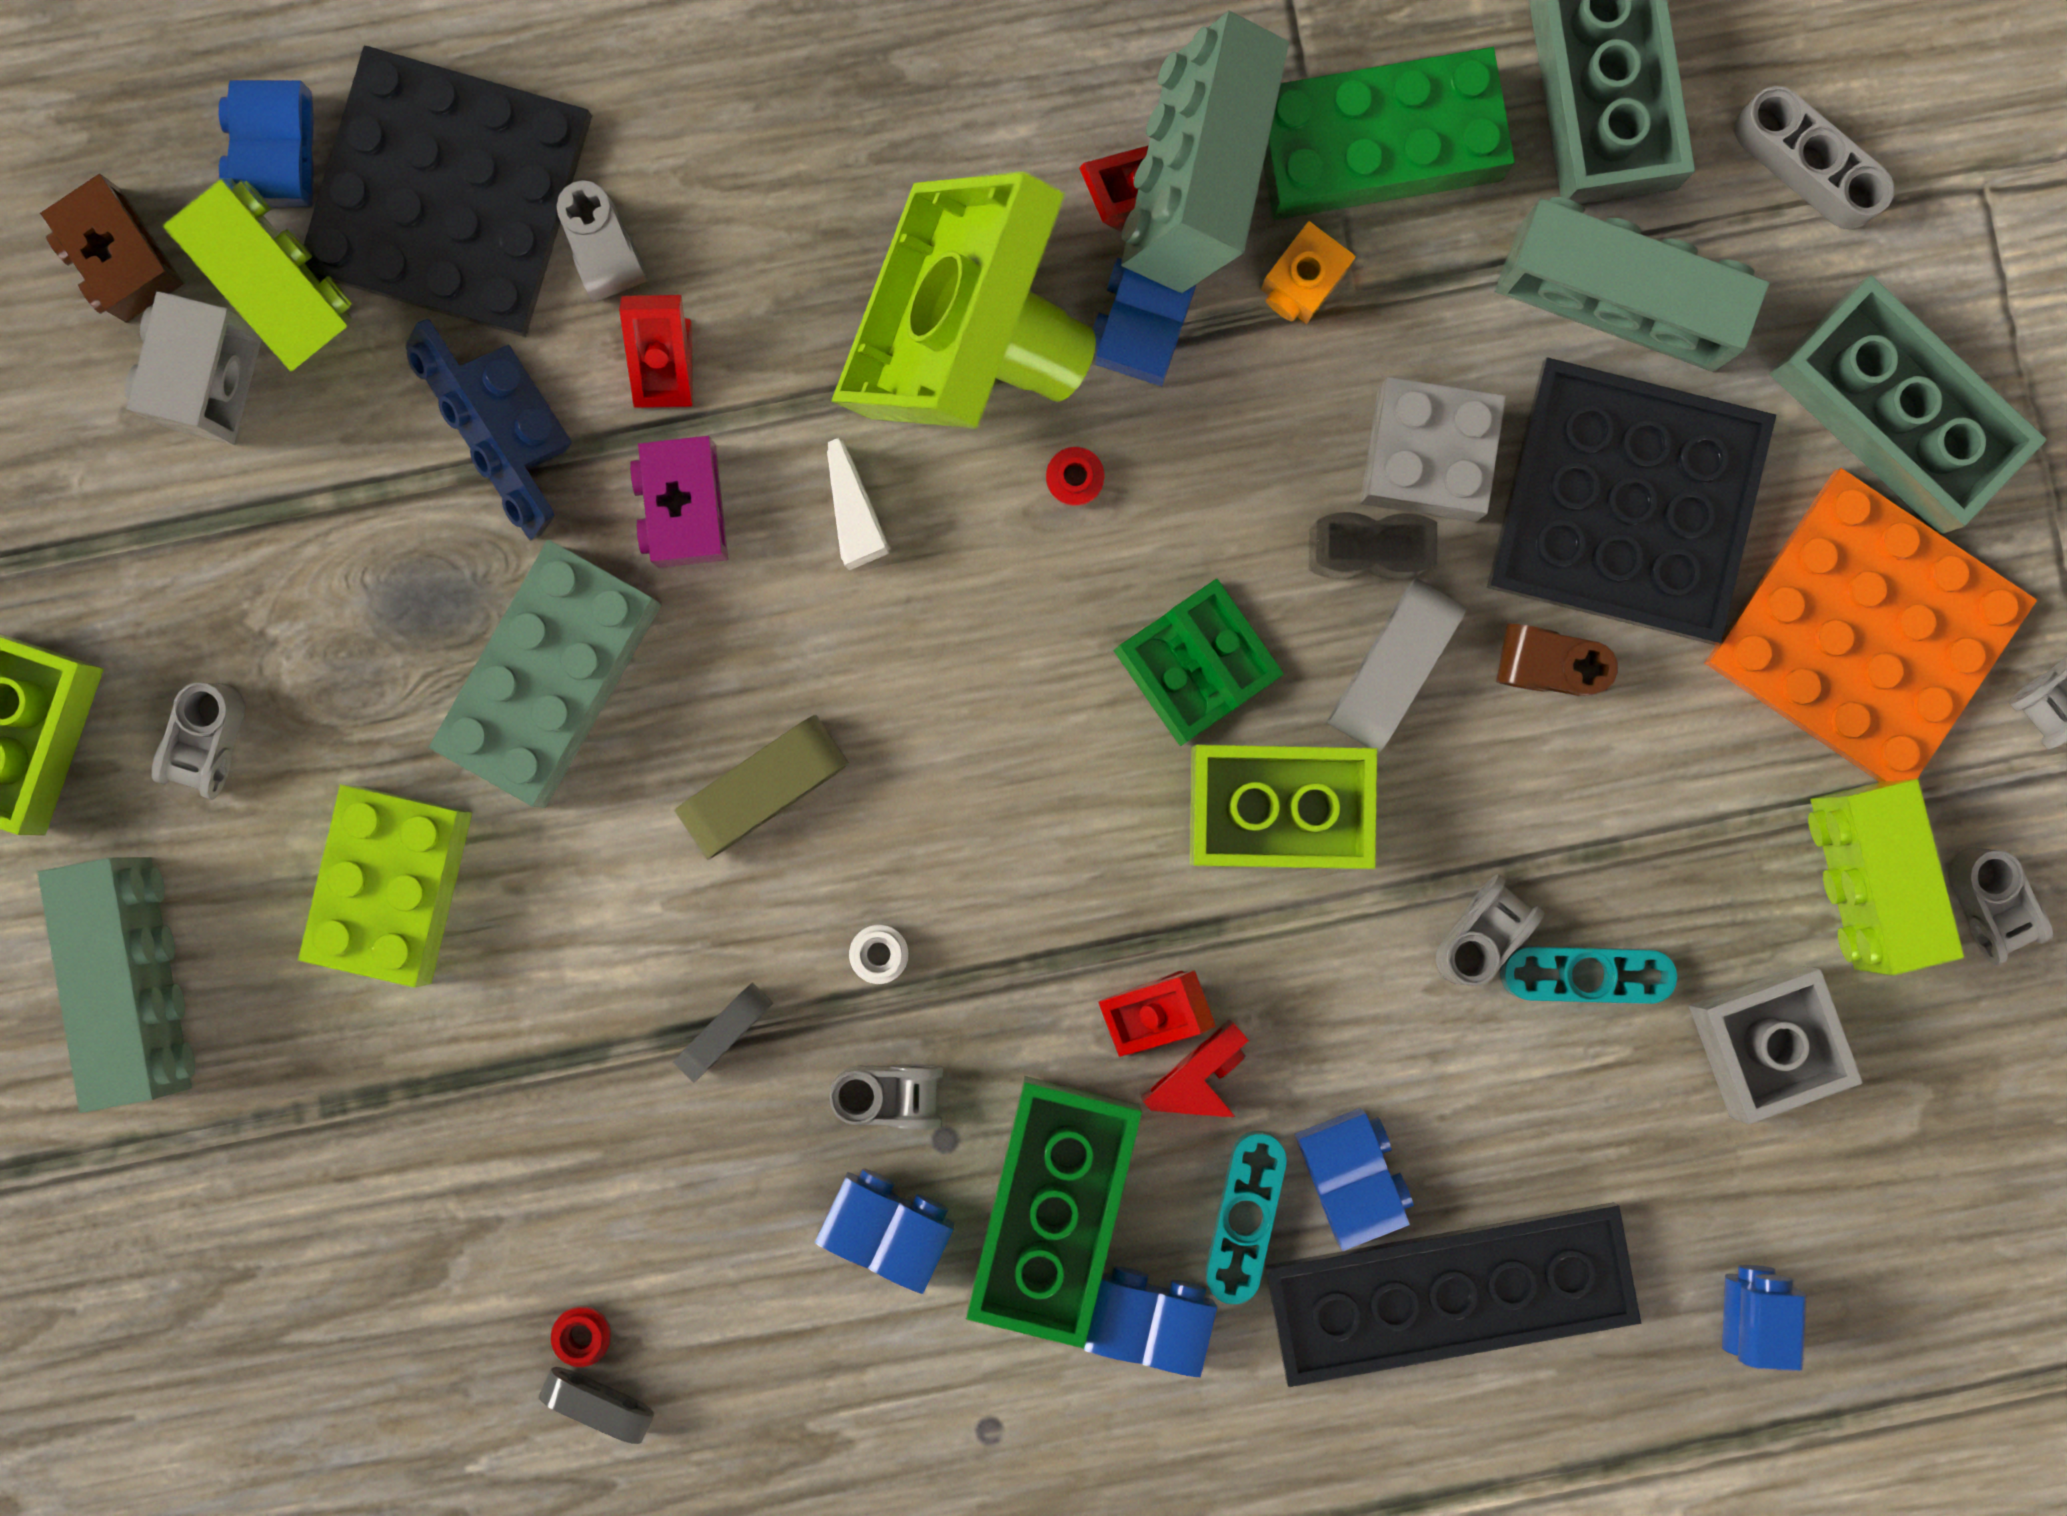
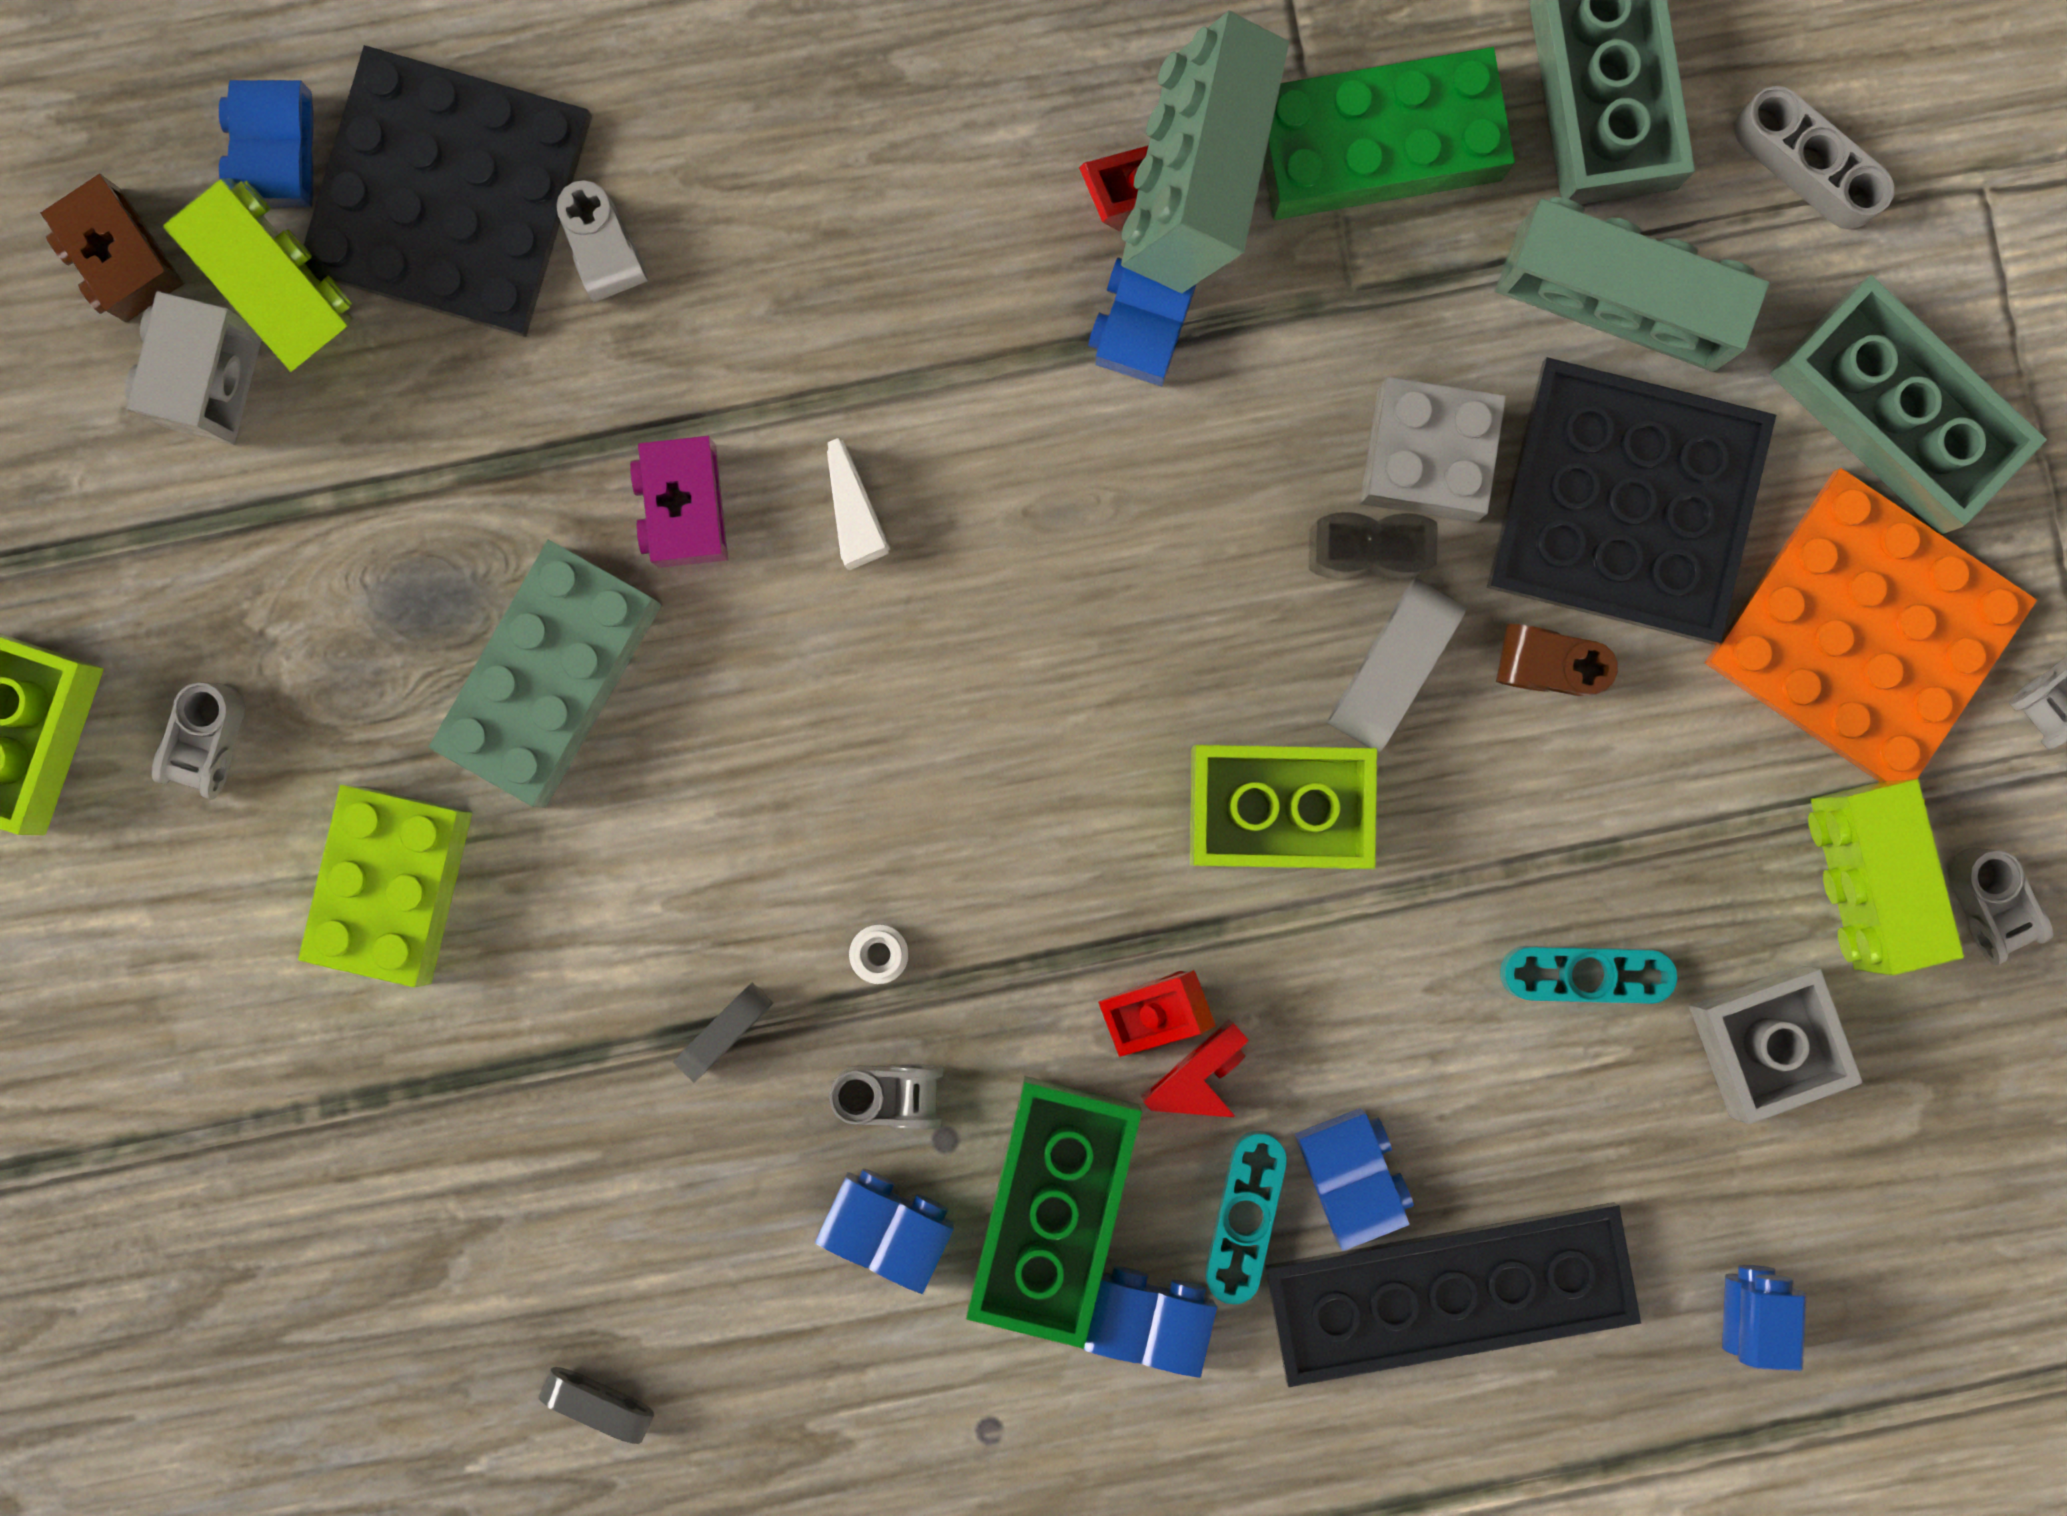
sand green brick [37,857,196,1113] -> none
dark blue bracket [405,318,572,540] -> none
red plate [551,1306,611,1367] -> none
red slope [619,295,693,408] -> none
olive beam [674,715,849,860] -> none
lime piece [831,172,1096,428] -> none
red plate [1046,447,1105,506] -> none
green slope [1113,578,1284,747] -> none
light orange brick [1261,221,1356,324] -> none
light grey piece [1436,874,1545,986] -> none

